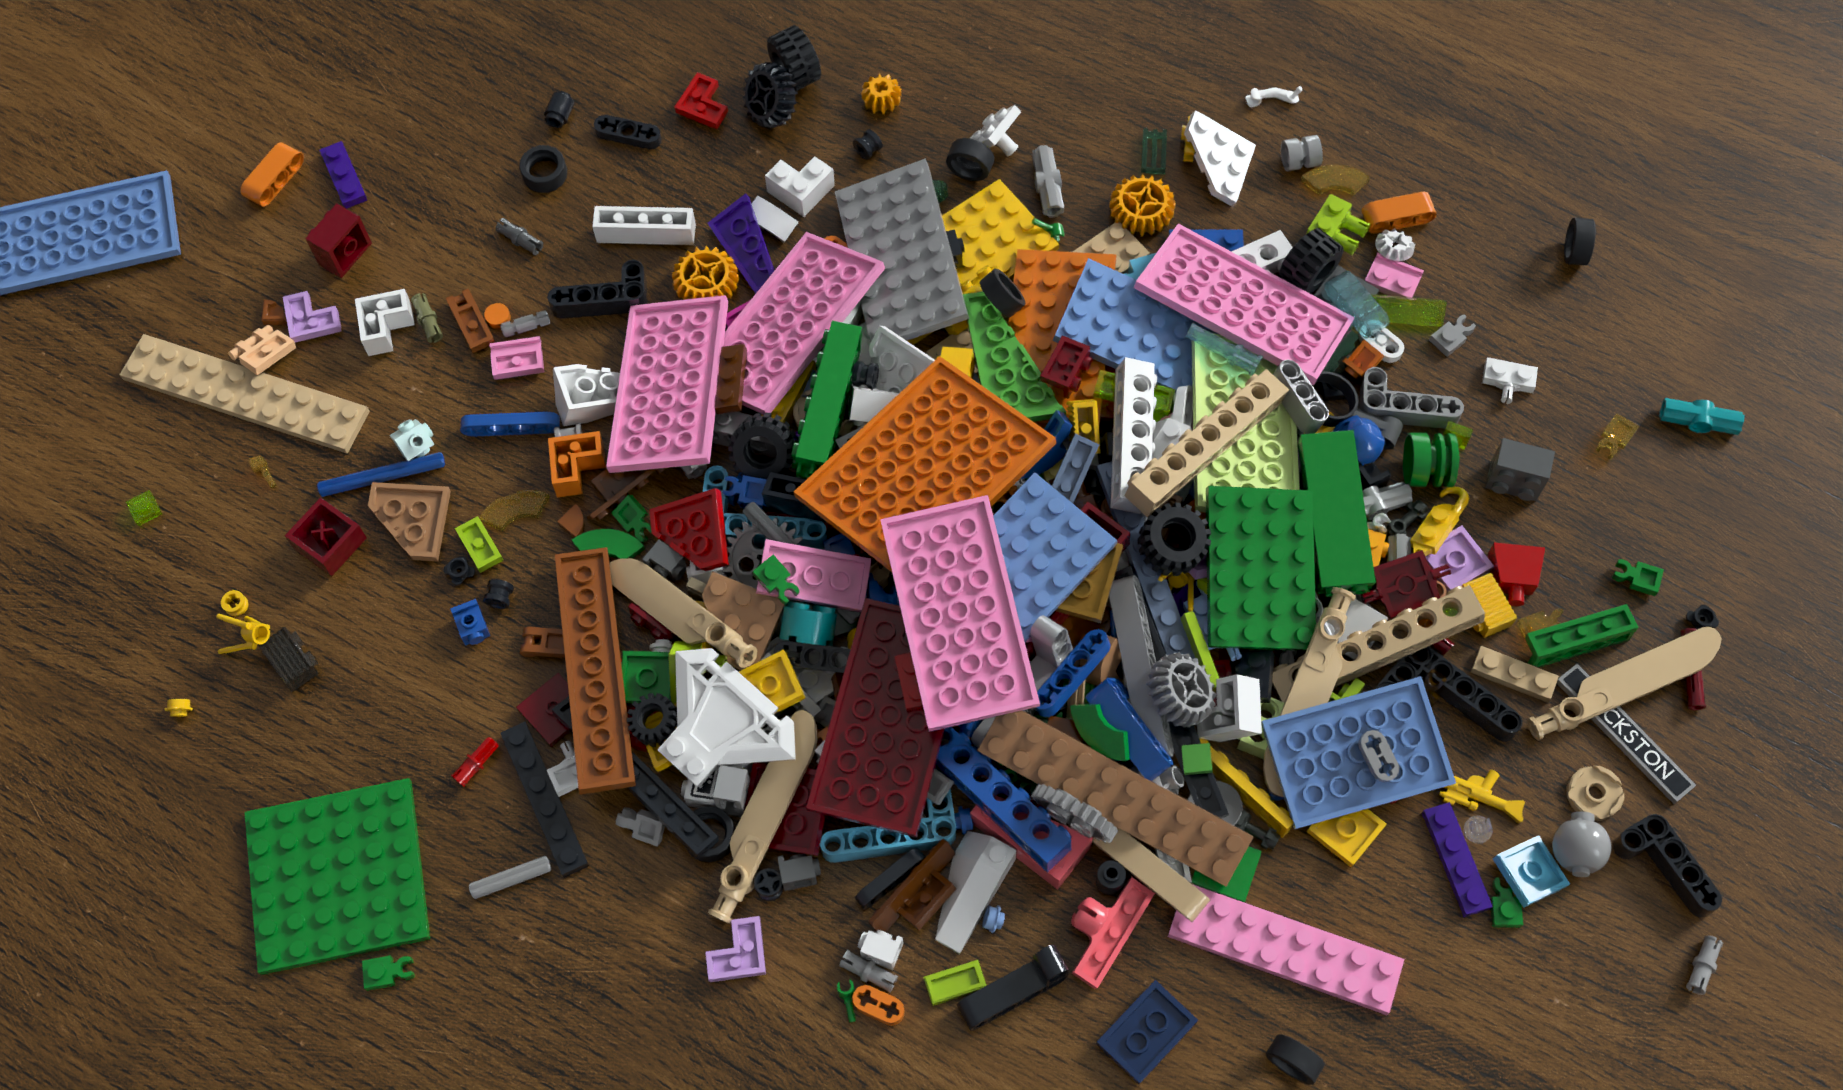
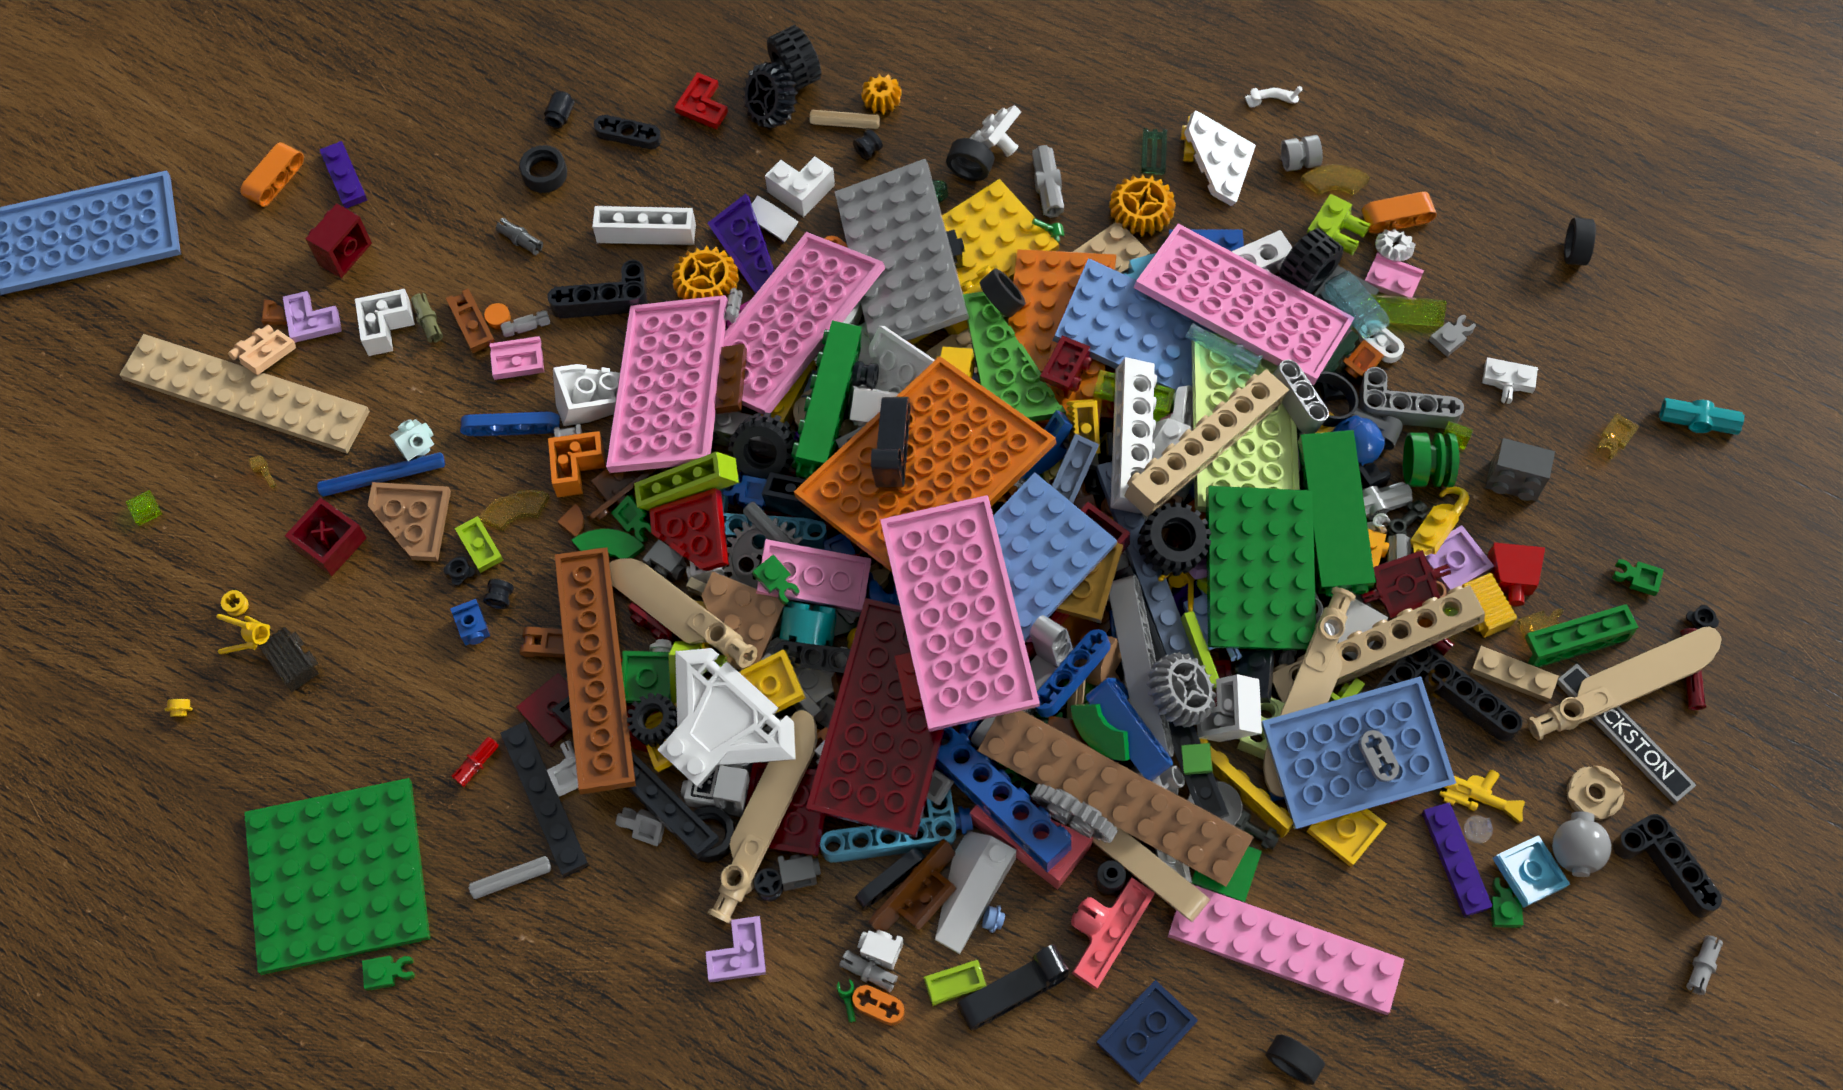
none -> lime brick [634,451,739,511]
none -> light grey axle [724,288,743,323]
none -> tan axle [810,110,880,129]
none -> black beam [871,397,911,488]

